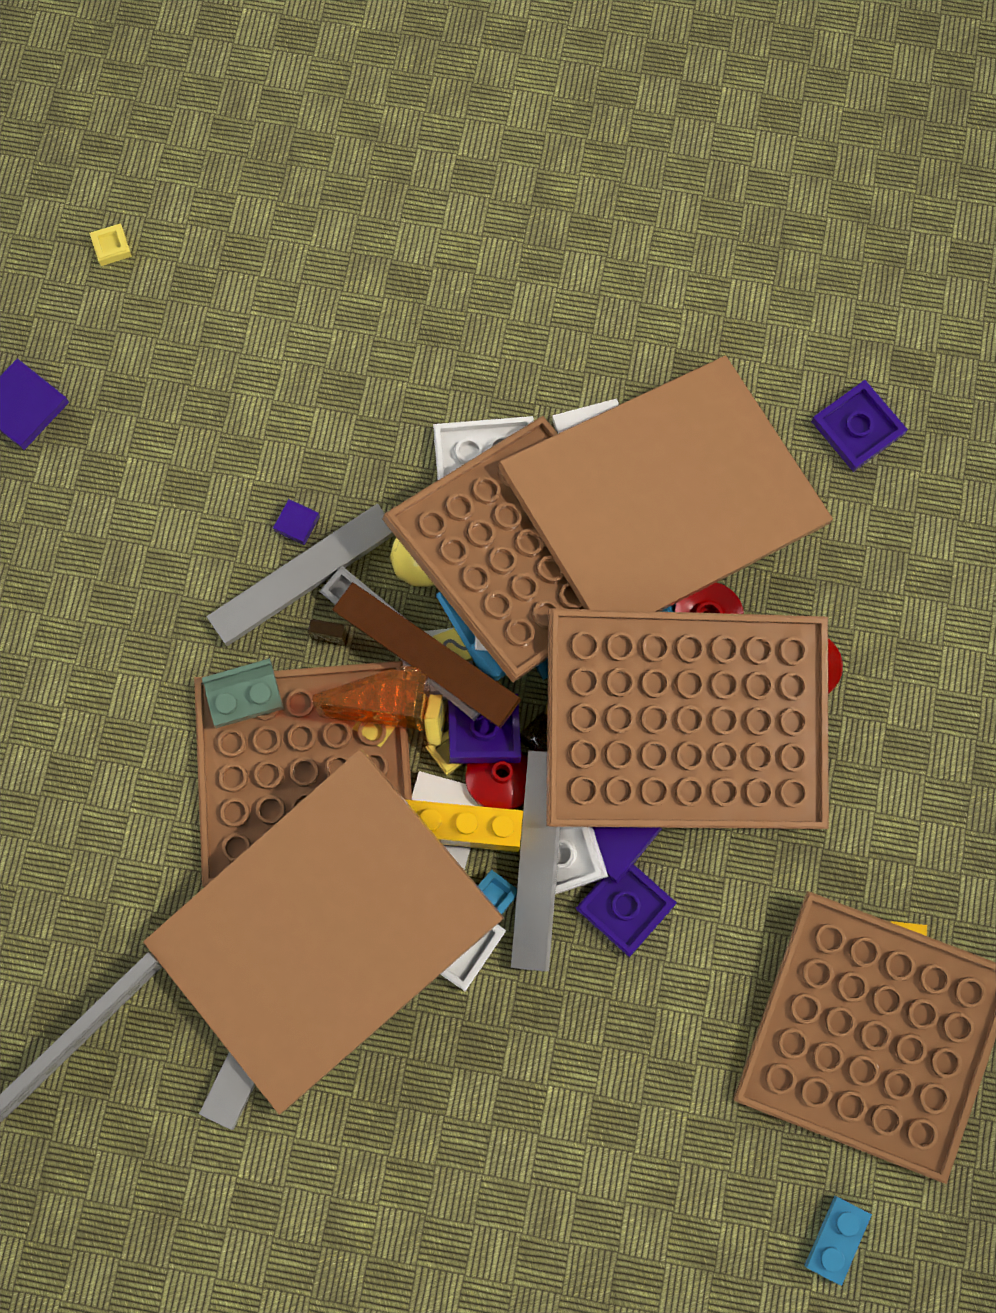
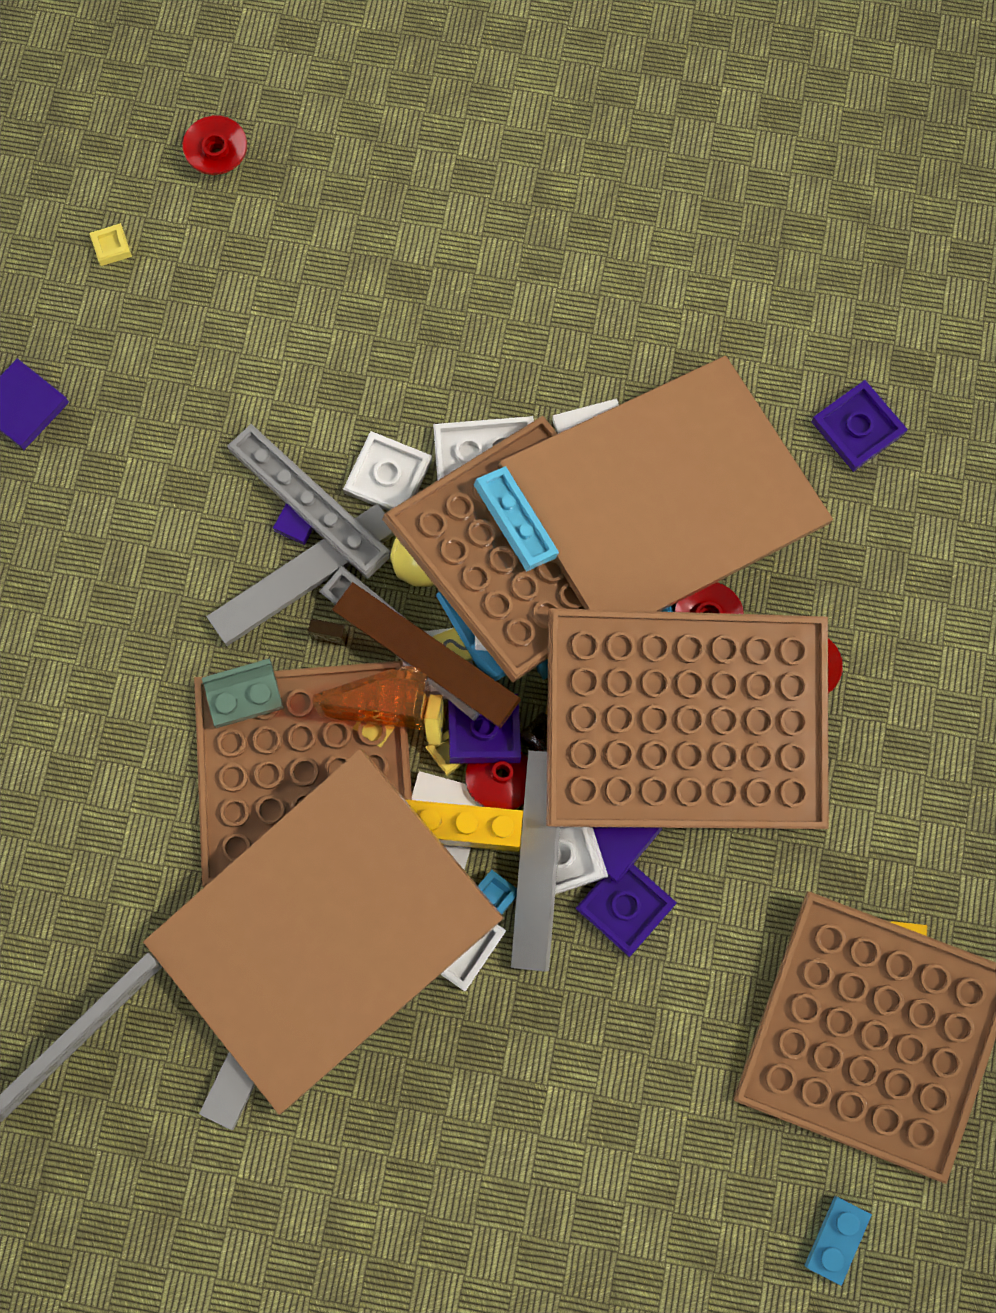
none -> red dish [182,115,247,175]
none -> light grey tile [227,424,391,579]
none -> white tile [343,431,432,511]
none -> medium azure plate [474,466,559,572]

